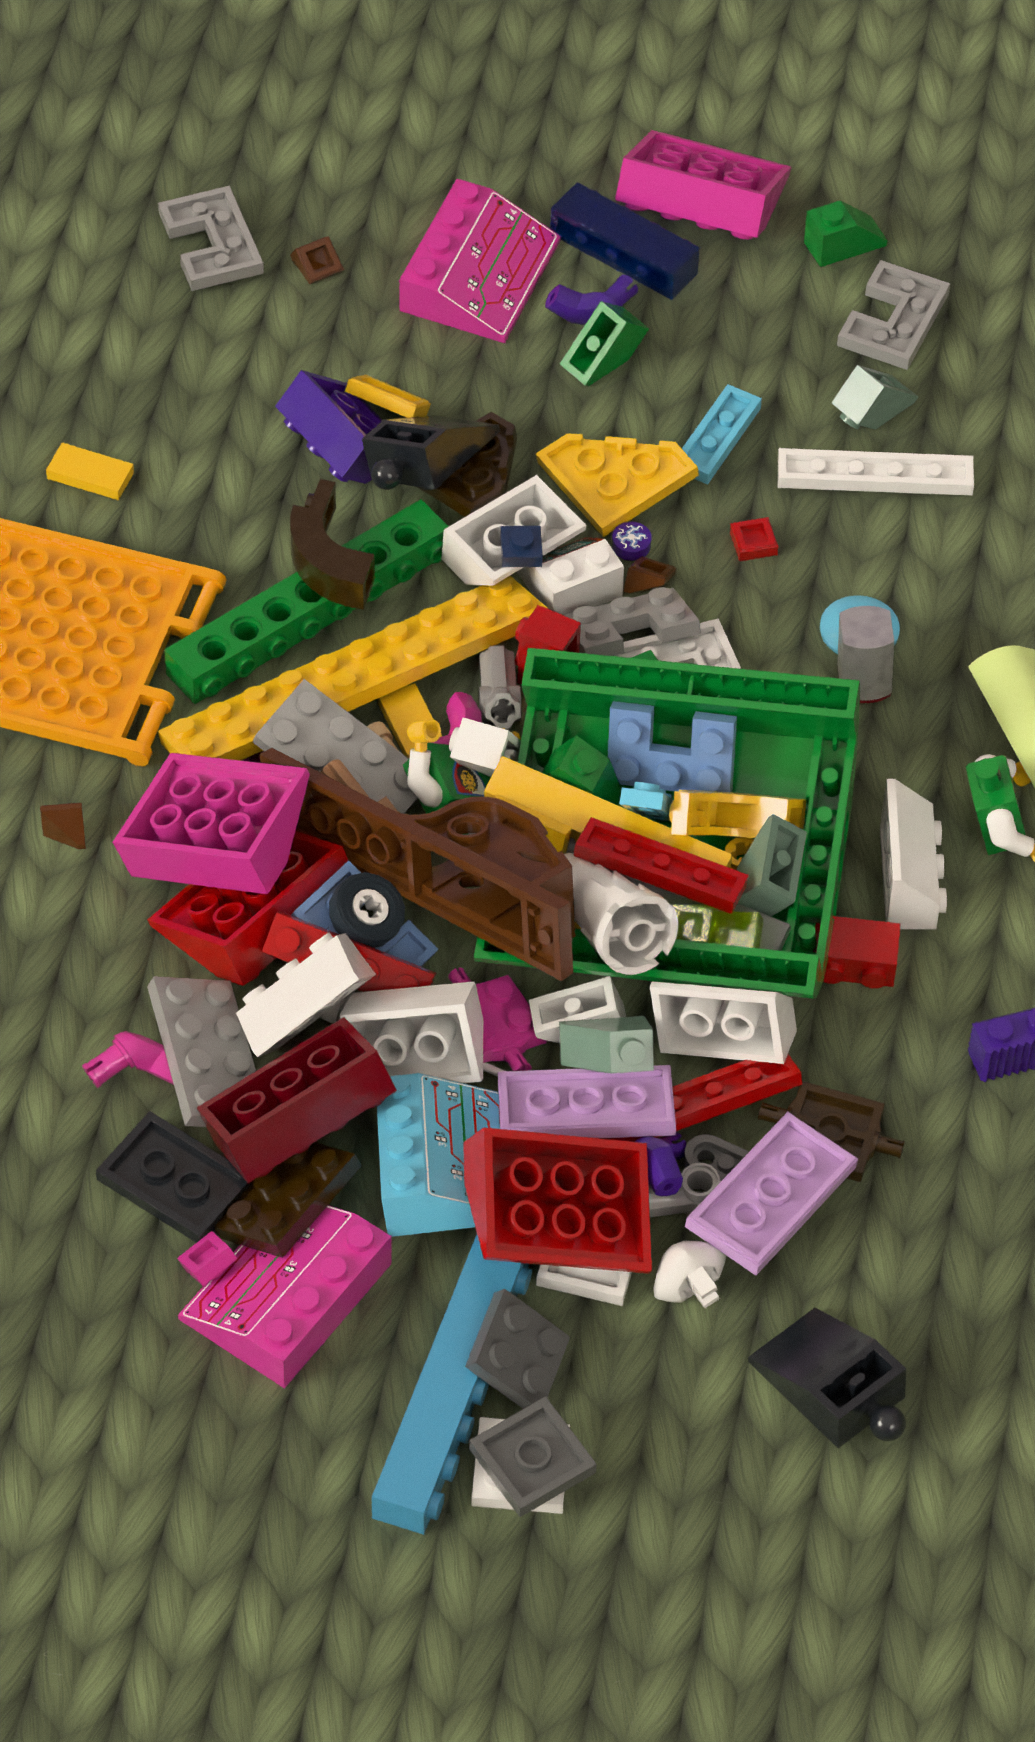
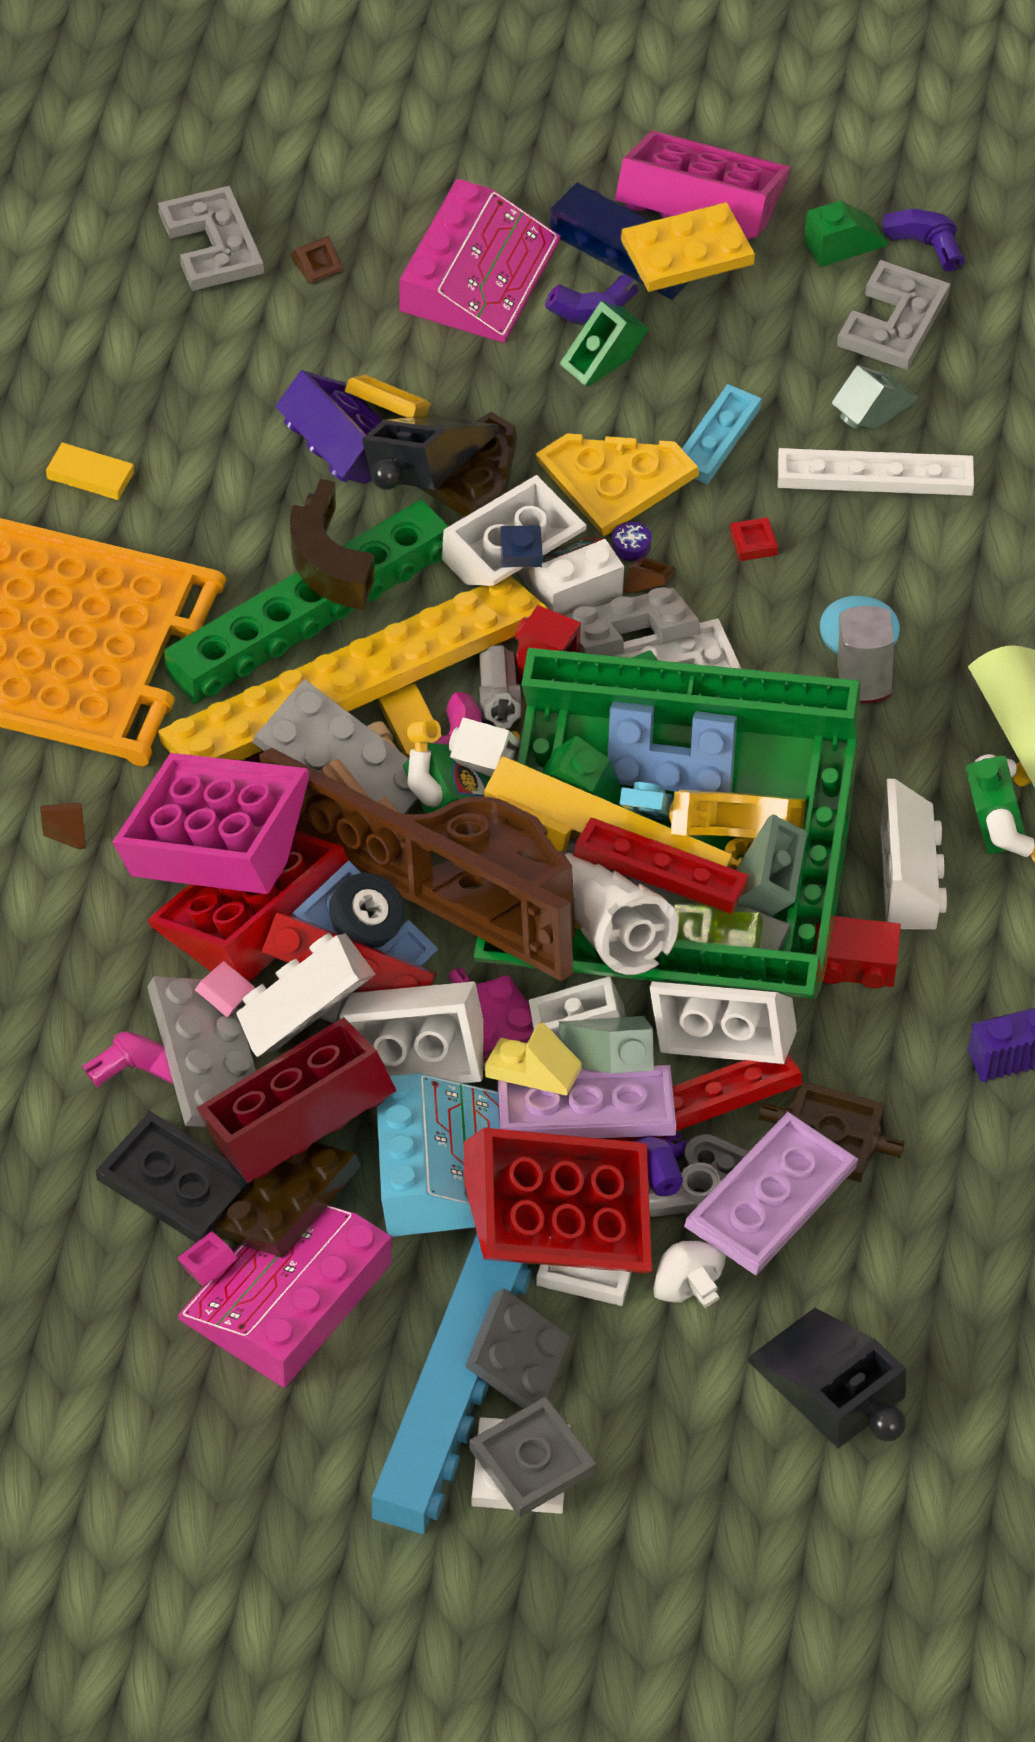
none -> bright pink tile [195,961,255,1018]
none -> light yellow slope [485,1022,582,1096]
none -> yellow plate [621,202,755,292]
none -> dark purple arm [882,209,965,271]

